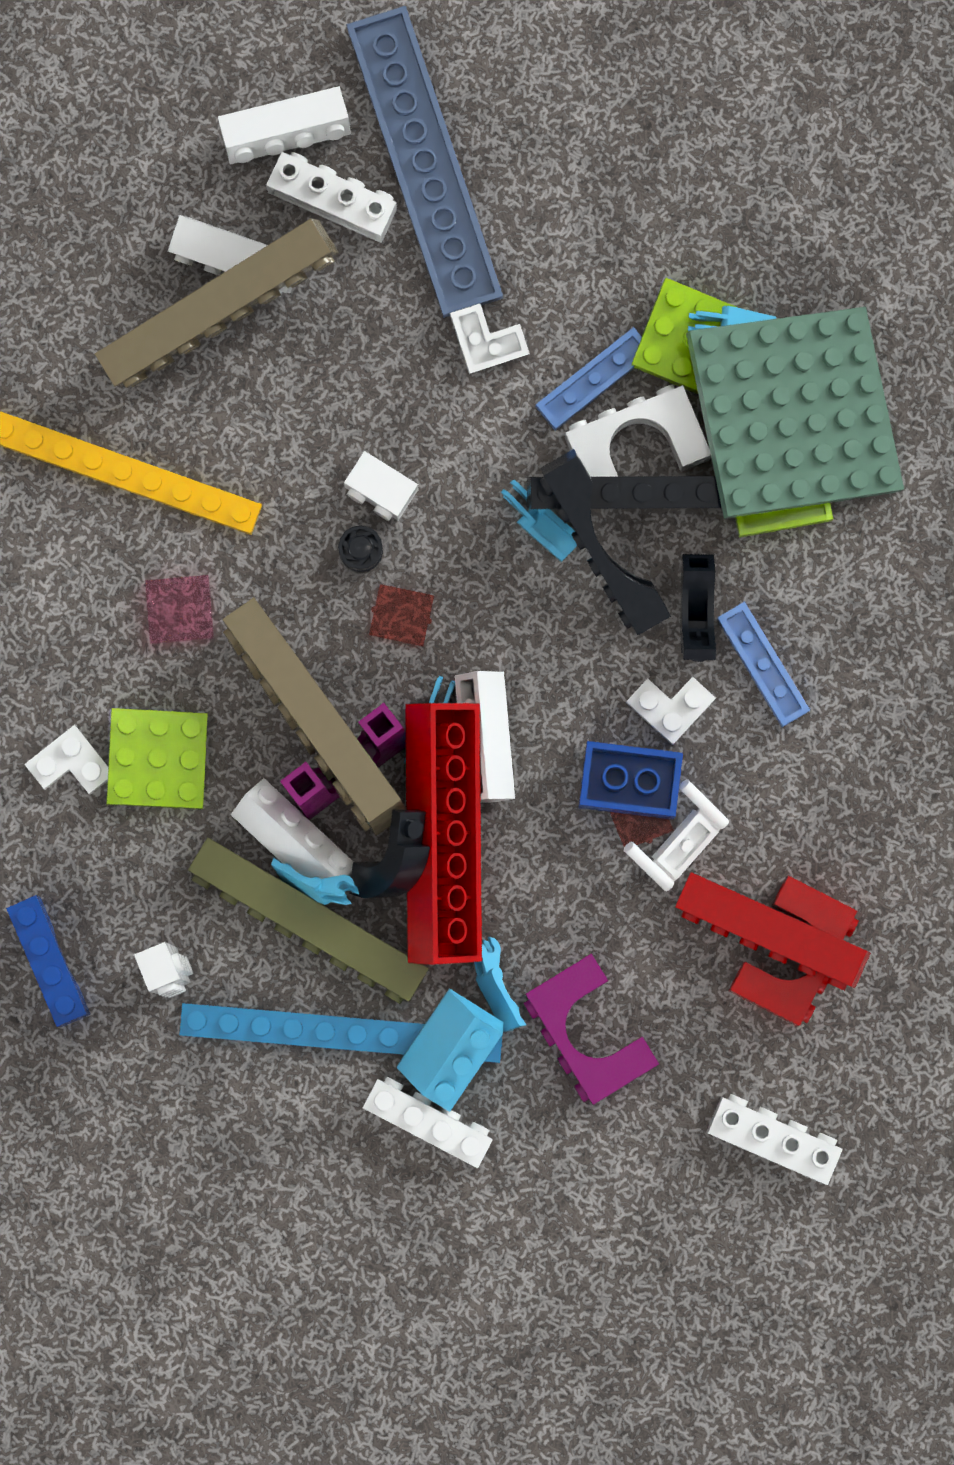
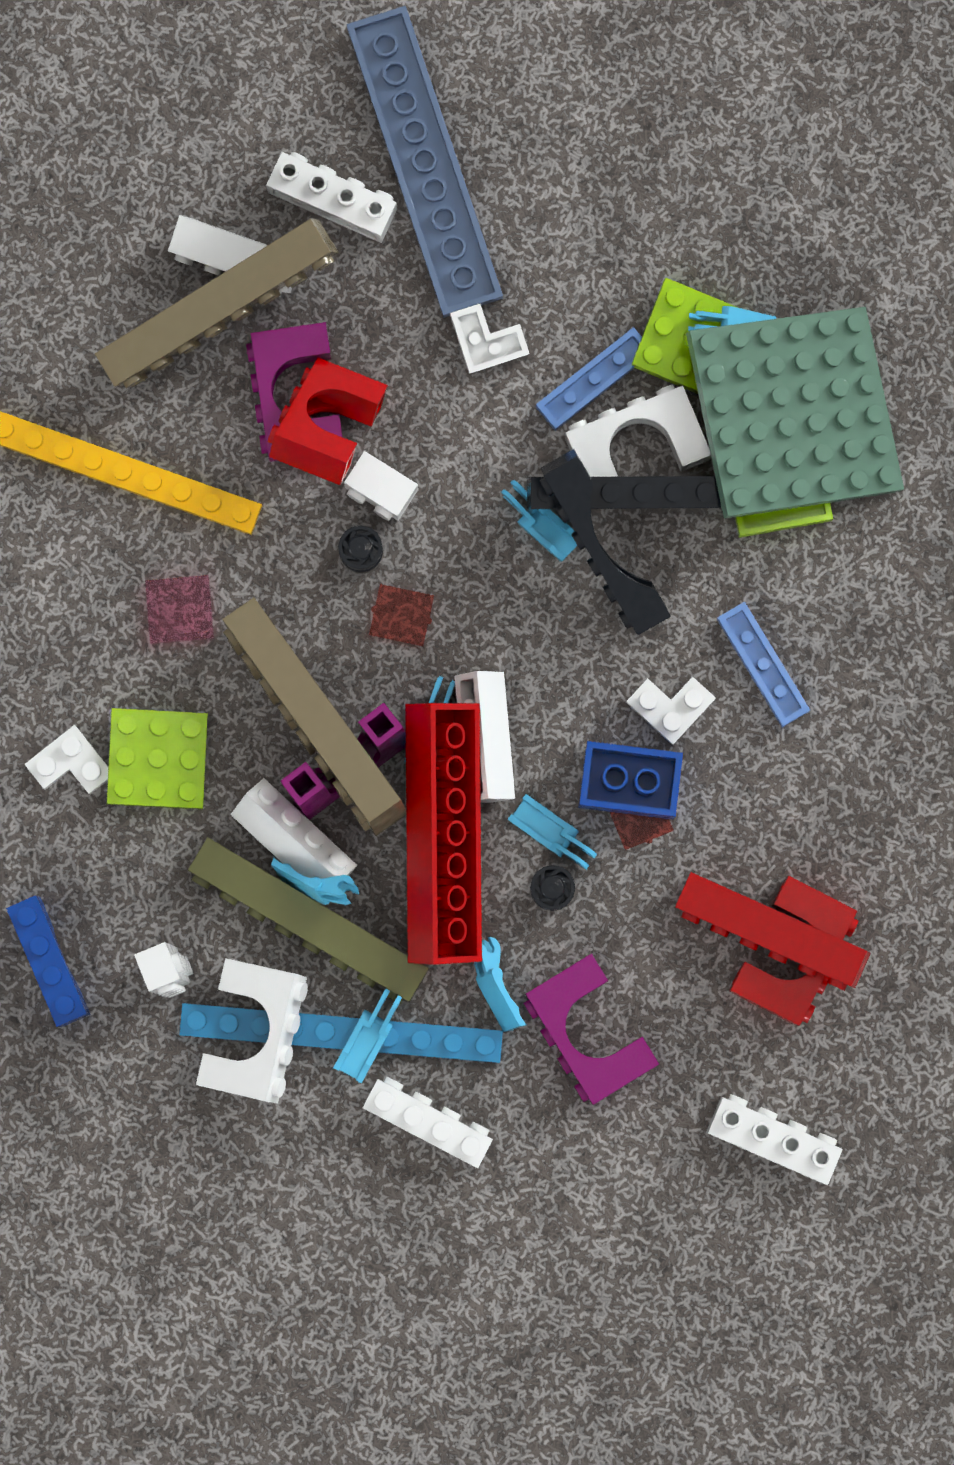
white brick [218,86,351,164] -> none
black arch [349,809,430,898] -> none
medium azure slope [397,988,504,1112] -> none
white plate [624,779,729,891] -> none
black arch [680,554,716,662] -> none
none -> white arch [196,958,308,1104]
none -> magenta arch [246,322,343,462]
none -> red arch [268,357,388,485]
none -> medium azure arm [333,989,402,1083]
none -> medium azure arm [508,794,597,870]
none -> black wheel [530,865,575,911]

